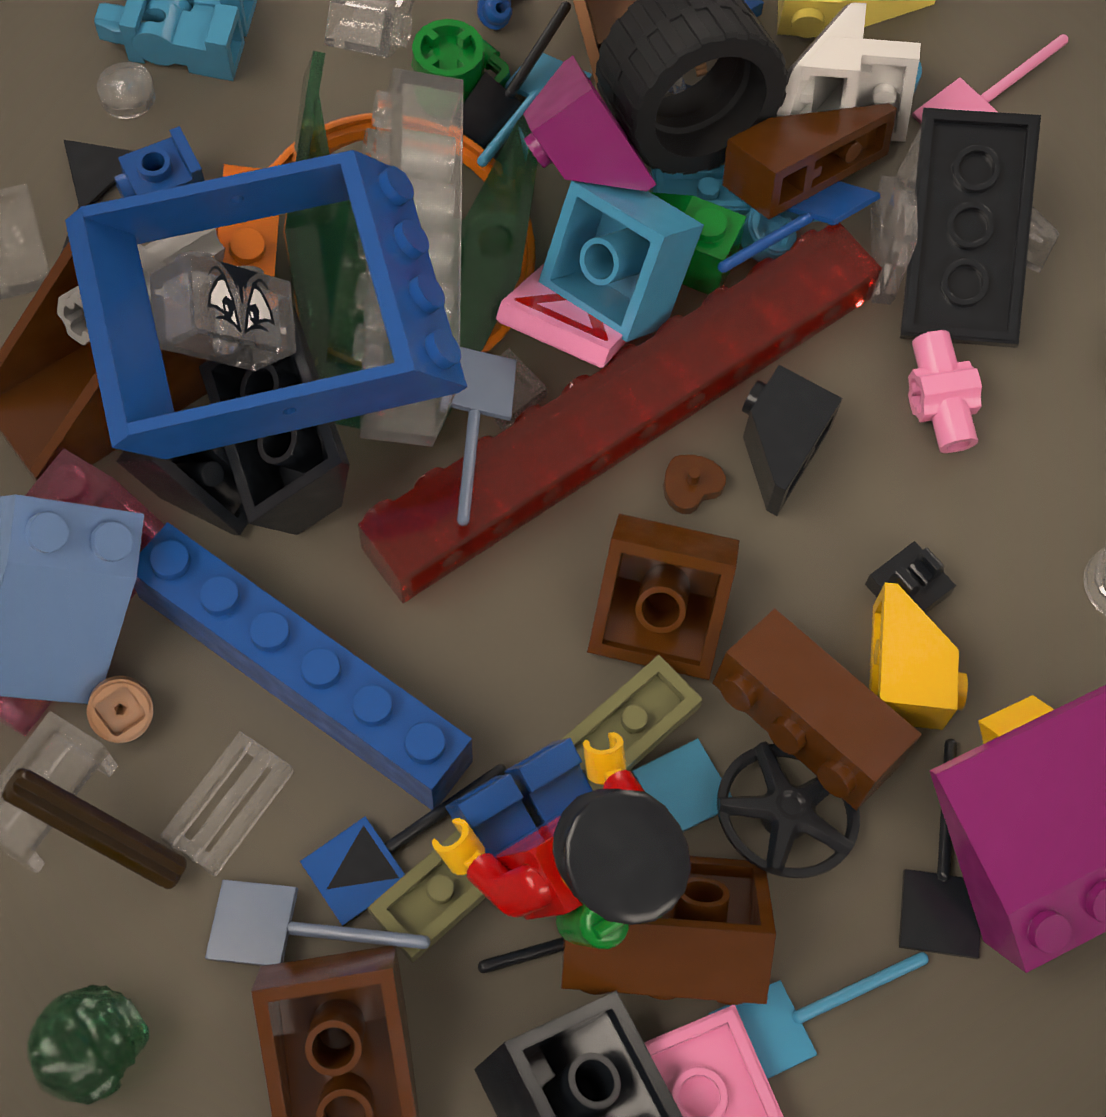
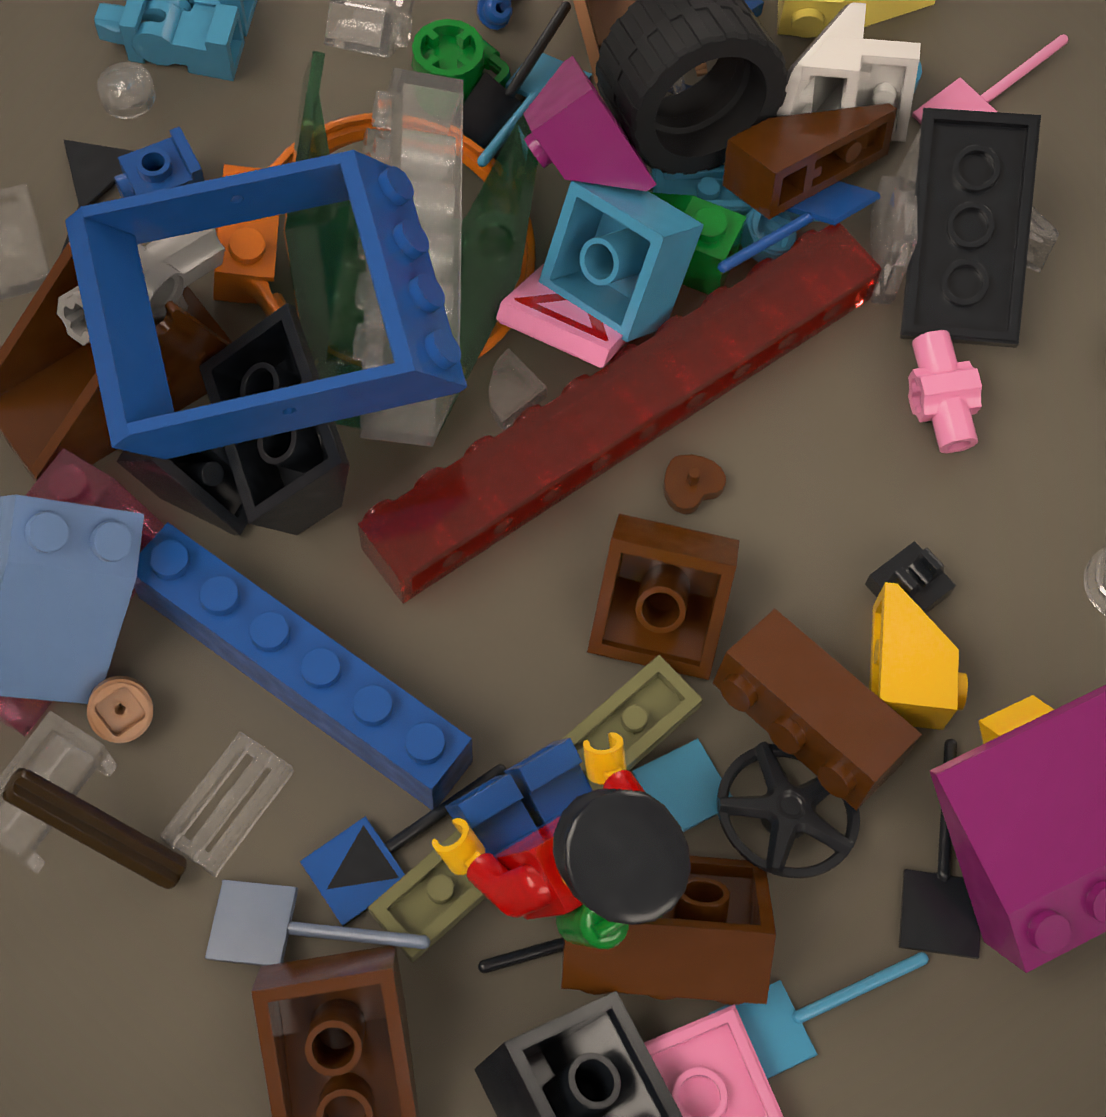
clear green hair [27,984,149,1105] -> none
clear brick [150,251,296,371] -> none
sand blue piece [439,347,517,526] -> none
black slope [742,365,843,516] -> none

